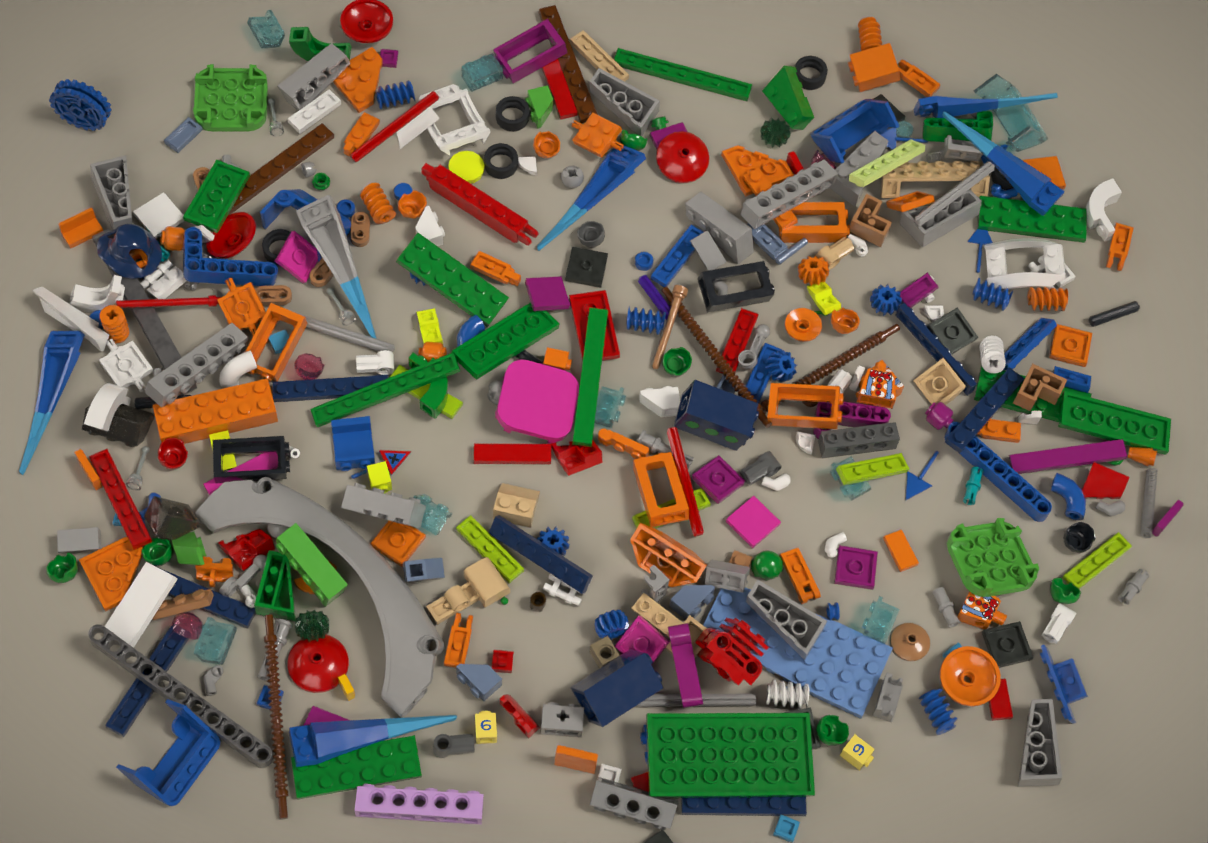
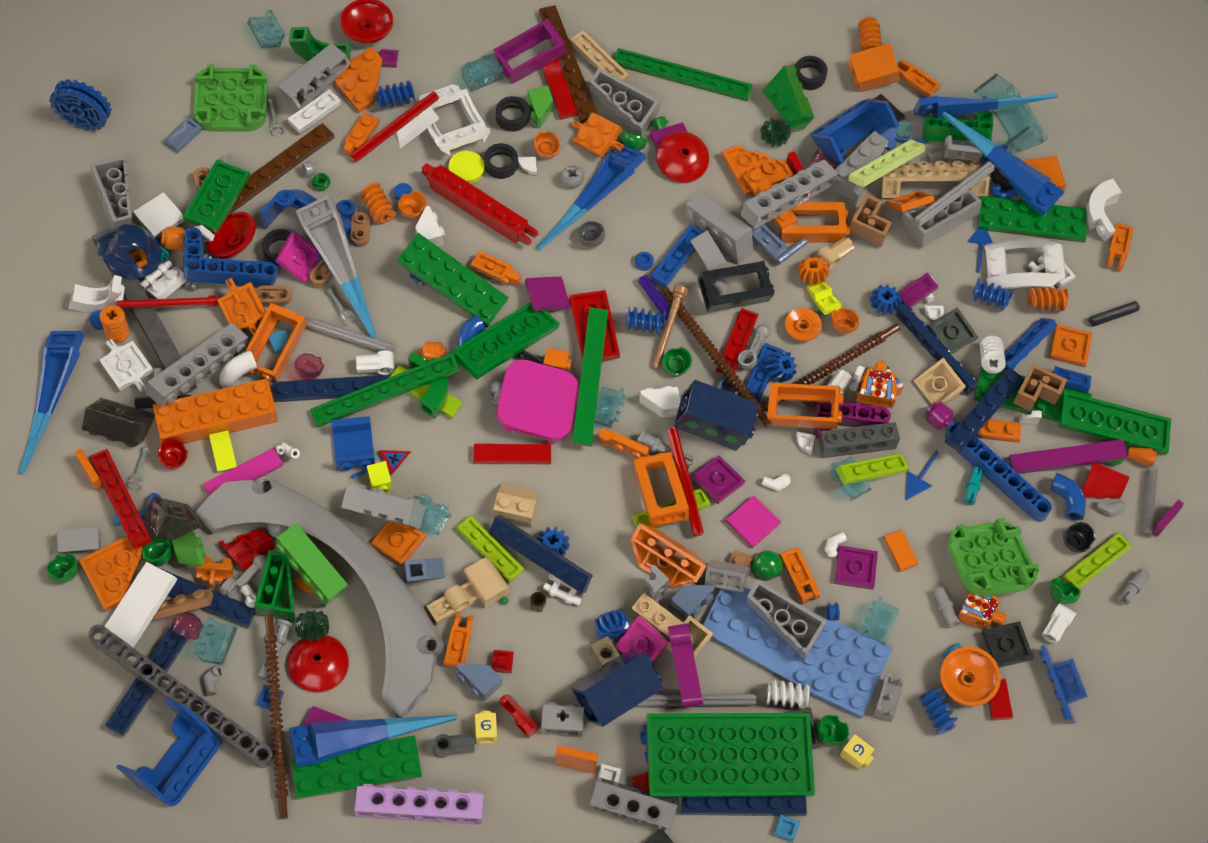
white wedge [33,286,109,352] -> none
orange panel [58,208,103,249] -> none
white arch [84,383,131,431] -> none
black piece [213,436,290,483] -> none
yellow tile [338,674,355,701] -> none
neon yellow slope [416,308,443,344] -> none
red slope [551,440,603,476] -> none
pearl dark grey plate [565,247,608,288] -> none
red piece [694,617,769,686] -> none
dark grey piece [741,451,782,485] -> none
white arm [848,234,868,257] -> none
medium nougat dish [890,623,930,661] -> none
light grey wedge [1018,699,1062,787] -> none

